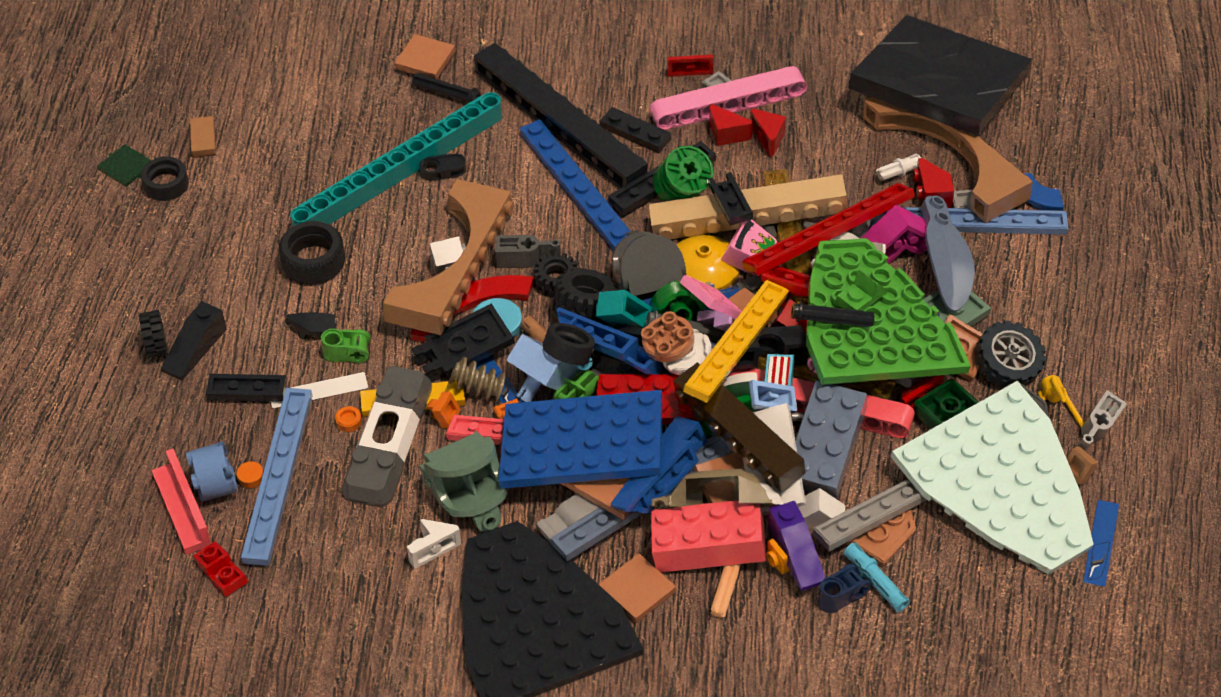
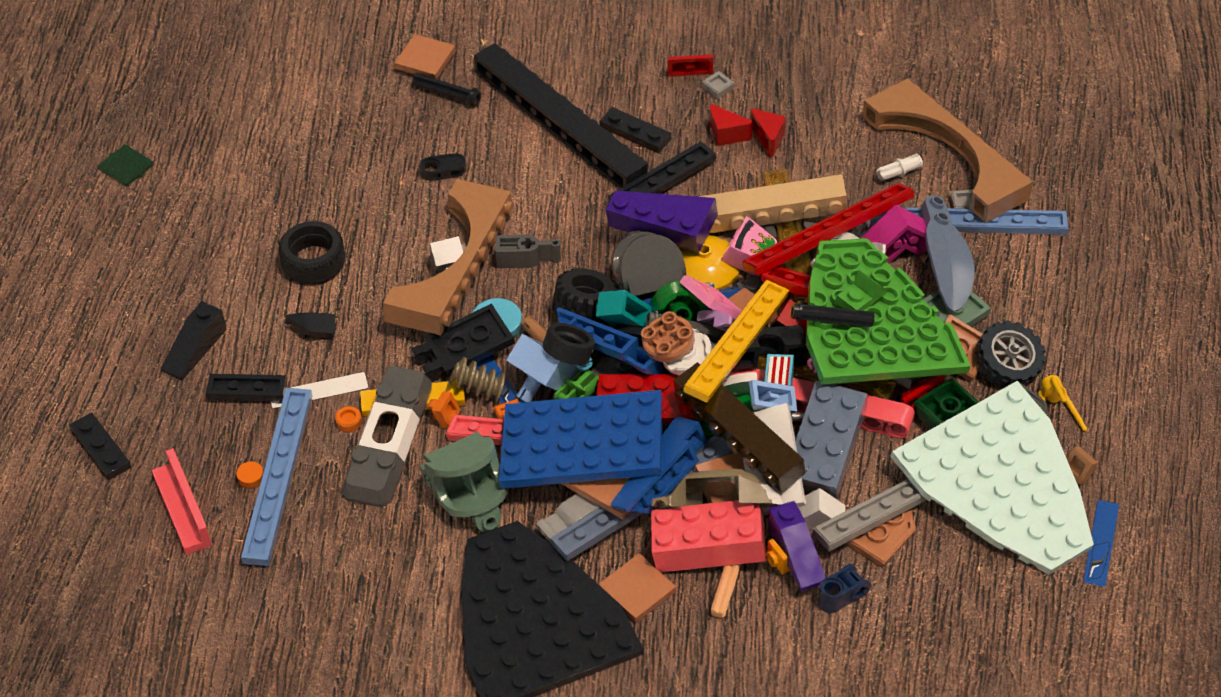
black tyre [138,309,168,358] -> none
black tyre [141,156,189,201] -> none
medium blue brick [186,441,238,502] -> none
medium nougat tile [190,116,216,157] -> none
red slope [193,541,248,597] -> none
teal beam [290,92,502,227] -> none
bright green piece [321,329,371,363] -> none
white slope [407,519,461,569] -> none
red tile [410,275,534,342] -> none
blue plate [520,119,631,252] -> none
black tyre [533,252,578,298] -> none
bright pink beam [649,66,807,130] -> none
green wheel [653,146,714,202] -> none
black hinge [707,172,753,226] -> none
medium azure pin [843,542,910,613] -> none
black tile [848,15,1033,136] -> none
red slope [913,158,954,208] -> none
blue tile [1023,173,1064,211] -> none
light grey piece [1076,390,1127,452] -> none
none -> black plate [69,412,131,481]
none -> dark purple wedge [605,191,718,253]

